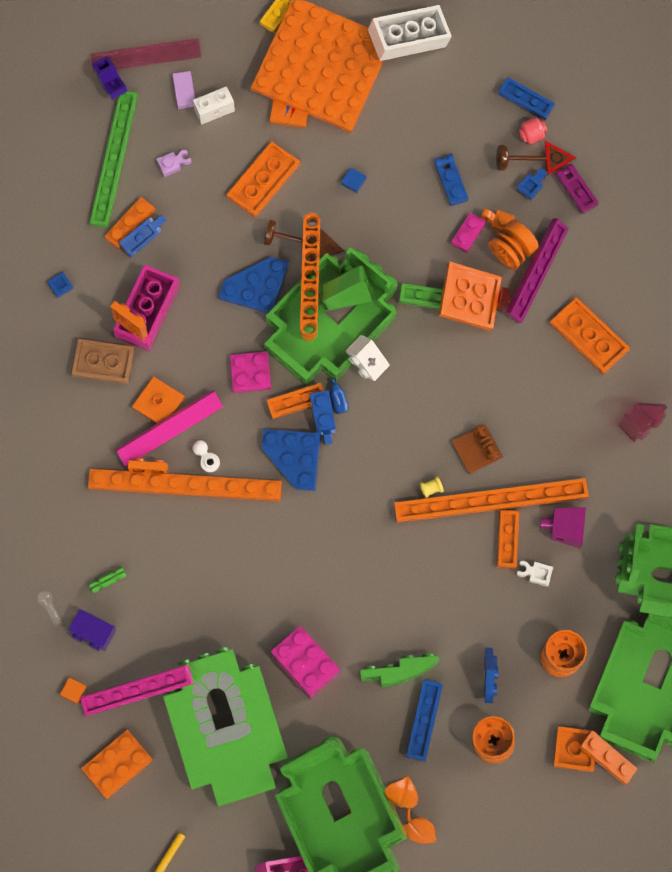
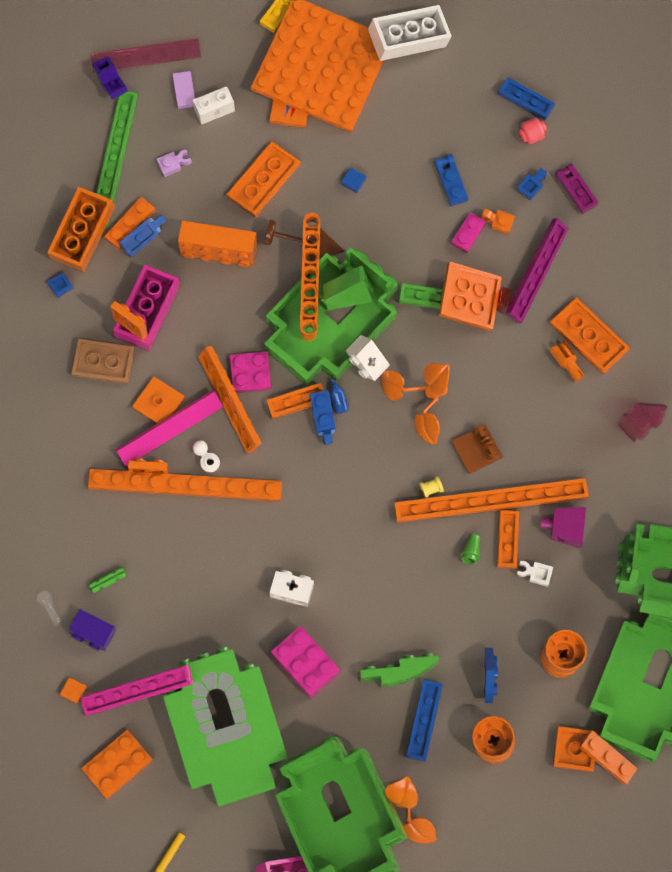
blue plate [219,257,289,313] -> none
blue plate [262,429,321,491] -> none
orange wheel [488,220,539,270] -> none
reddish brown piece [496,141,576,175] -> none
none -> orange brick [47,186,115,273]
none -> orange brick [178,220,258,268]
none -> orange plate [198,346,261,454]
none -> white brick [270,570,314,607]
none -> orange plant [381,363,450,445]
none -> bright green cone [460,534,480,564]
none -> orange arm [549,341,585,382]

